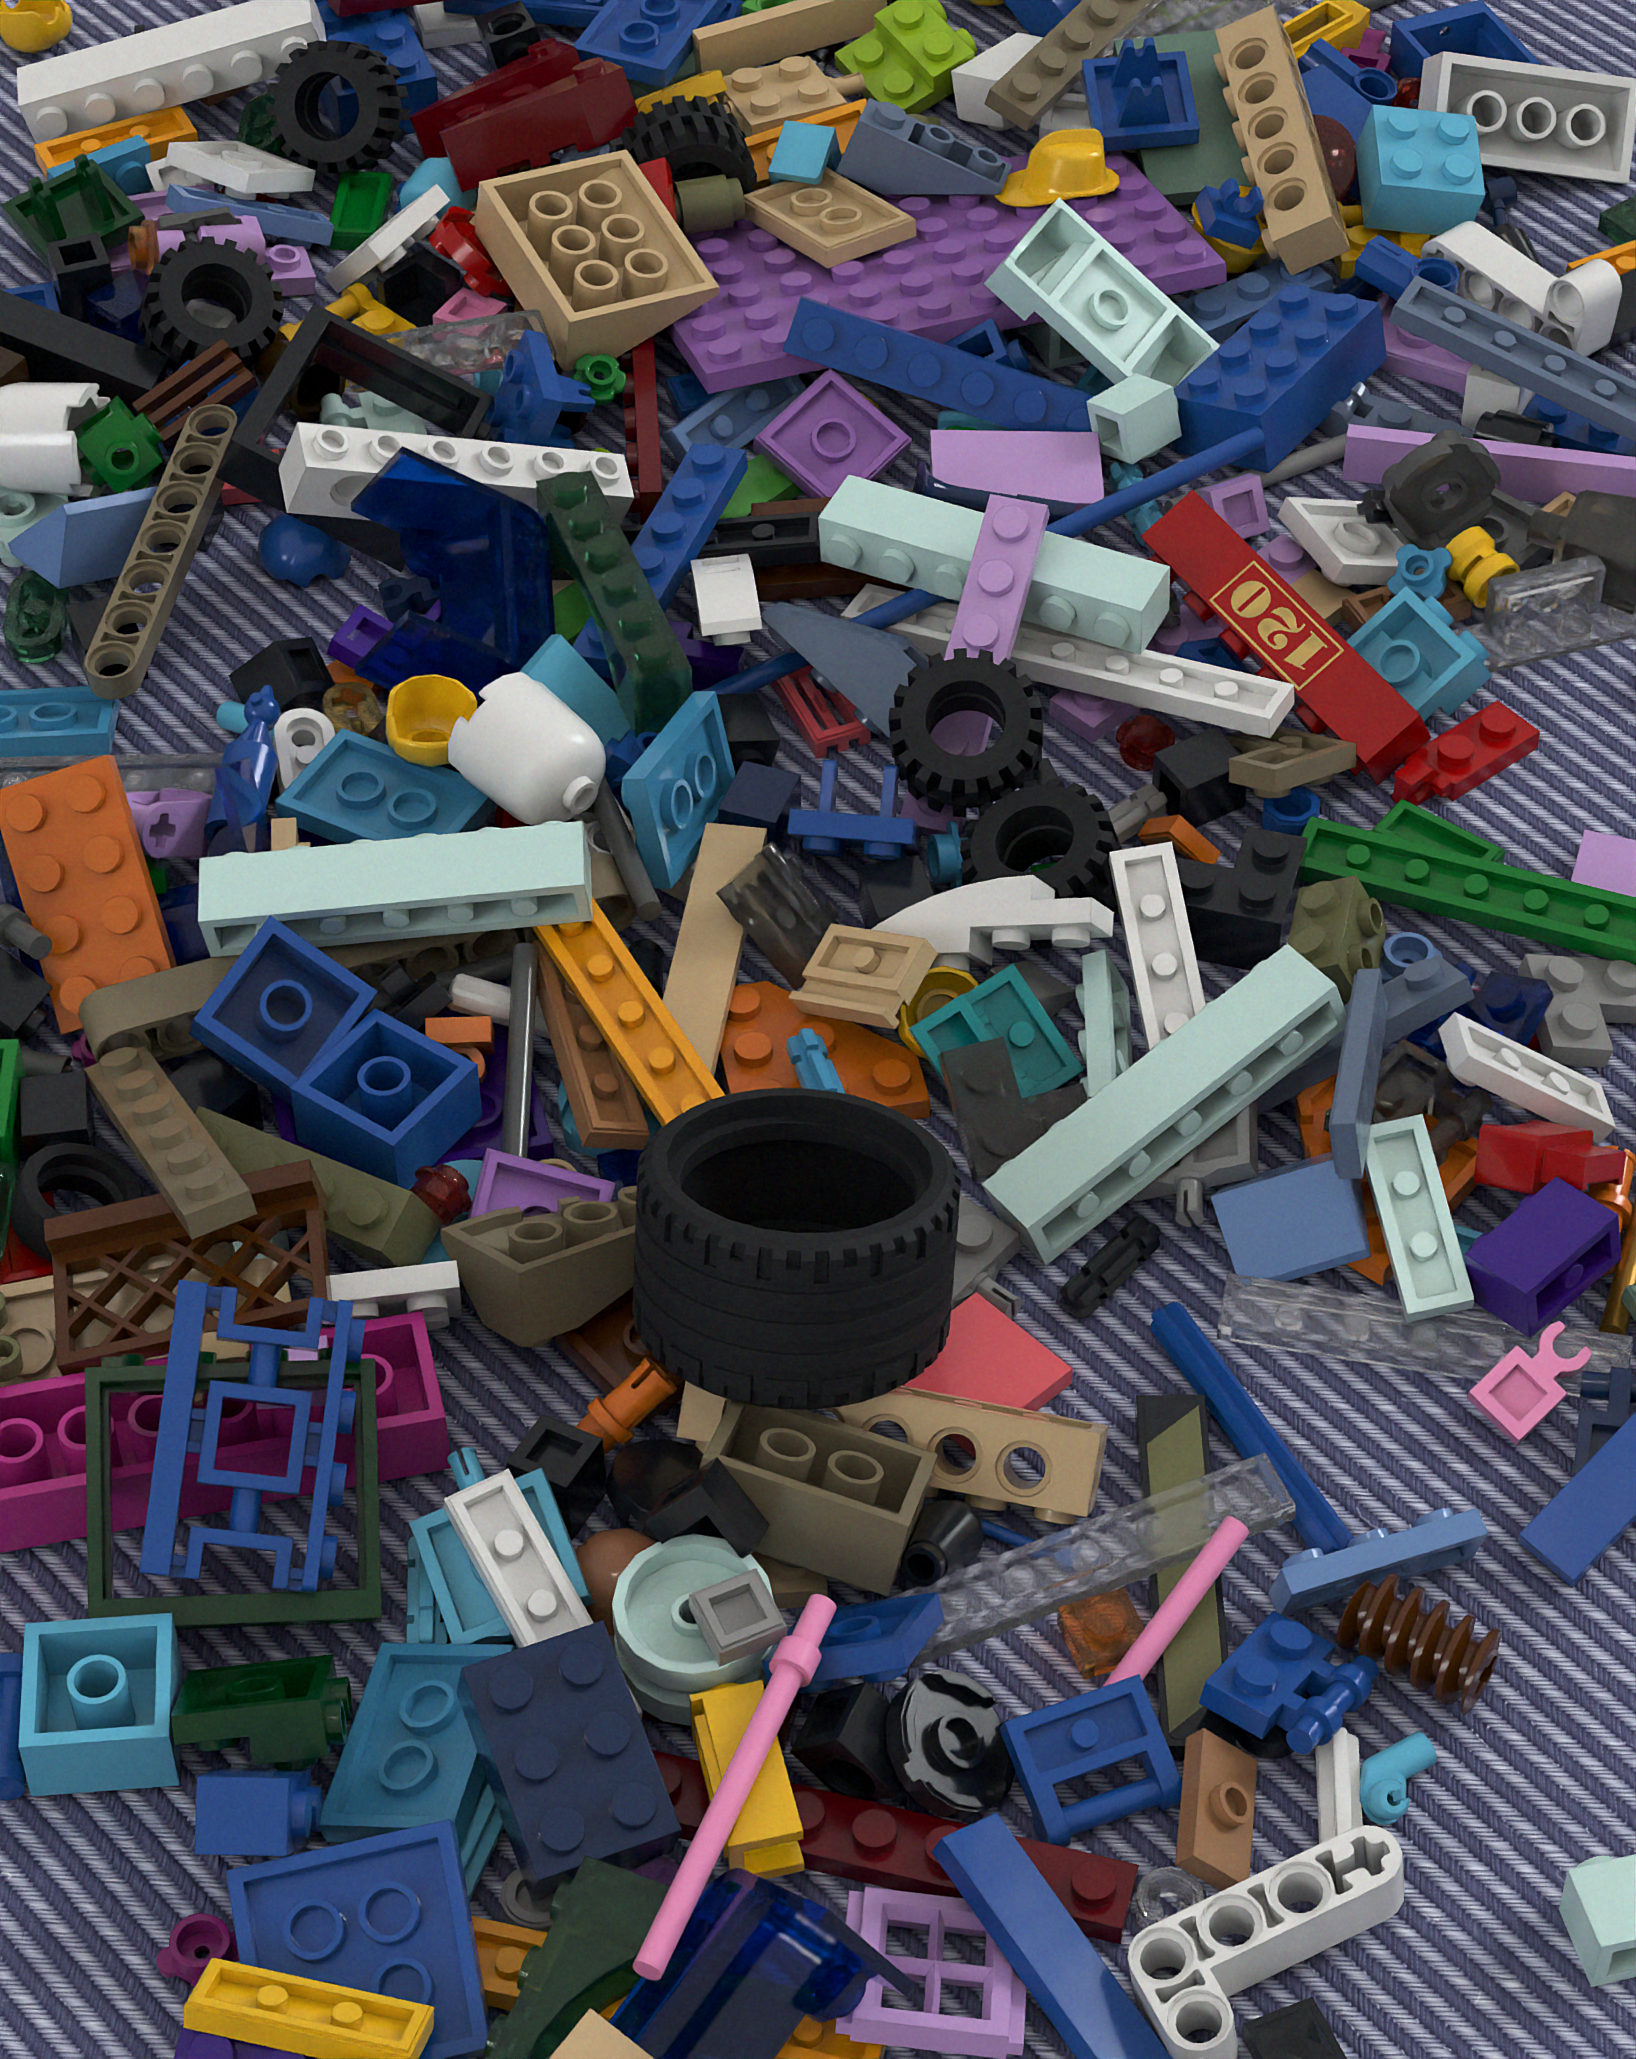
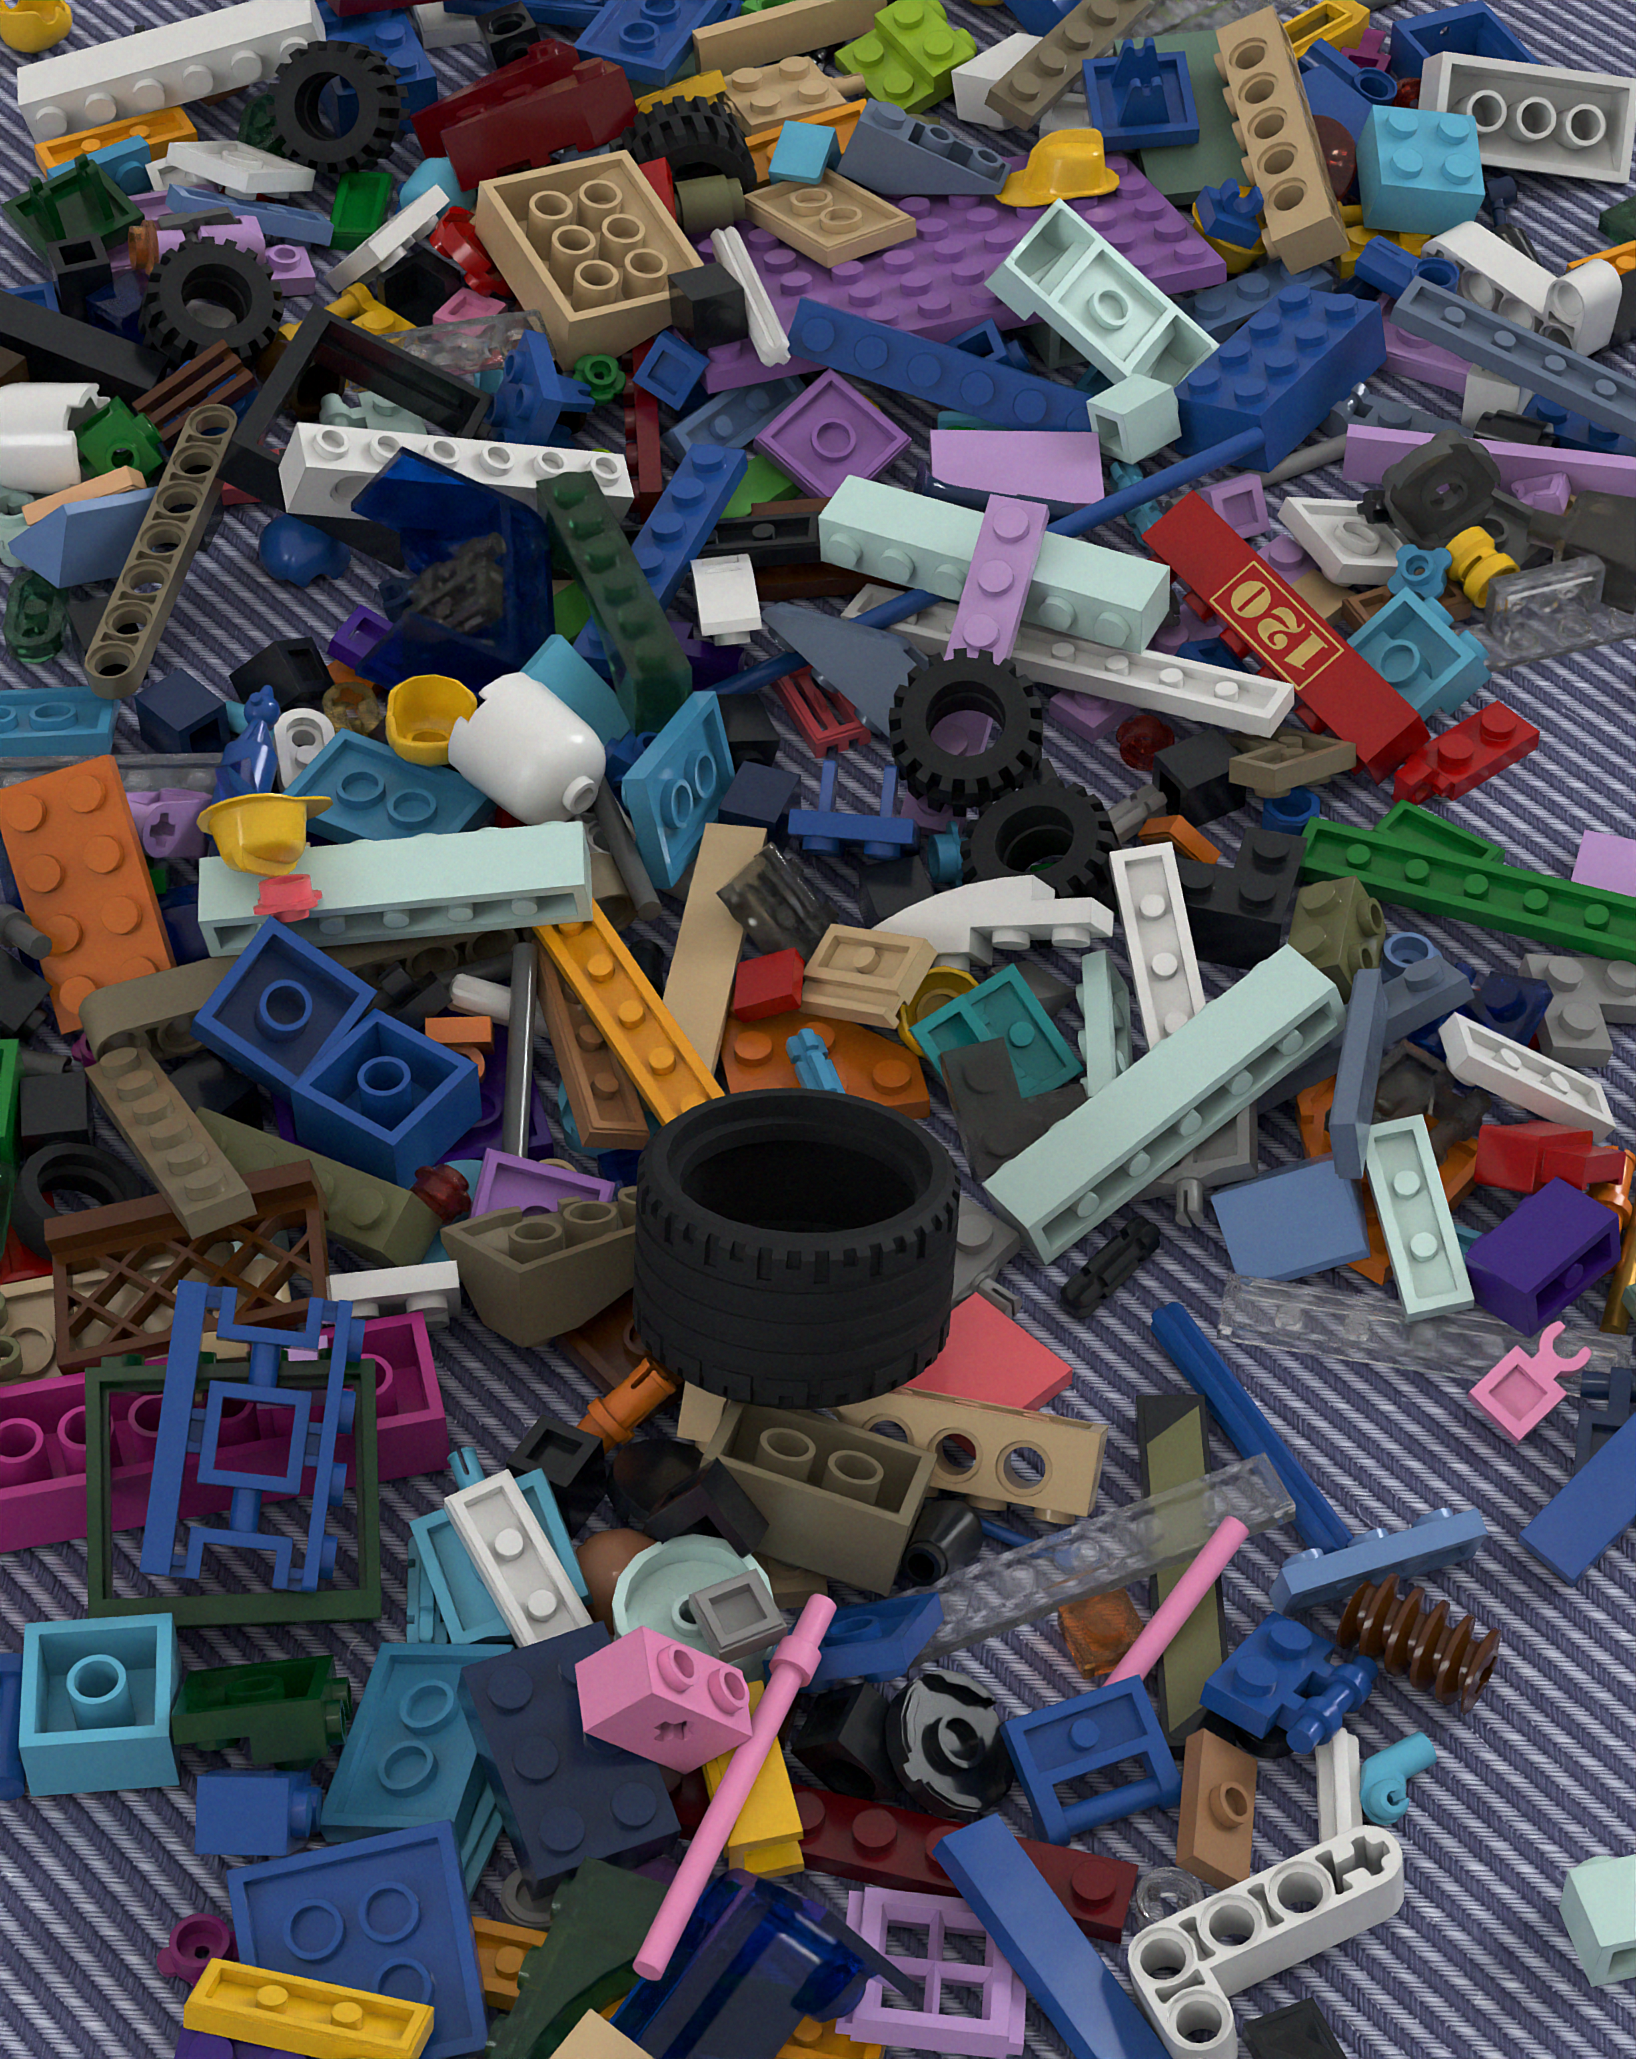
none -> light nougat tile [21,465,148,527]
none -> dark blue brick [134,668,231,756]
none -> yellow piece [196,793,333,878]
none -> coral plate [253,874,322,923]
none -> clear smoke plate [402,532,507,667]
none -> bright pink brick [575,1626,753,1775]
none -> blue tile [632,330,711,411]
none -> black brick [667,262,748,351]
none -> white axle [710,226,791,367]
none -> red tile [733,947,804,1024]
none -> lavender tile [1511,472,1572,516]

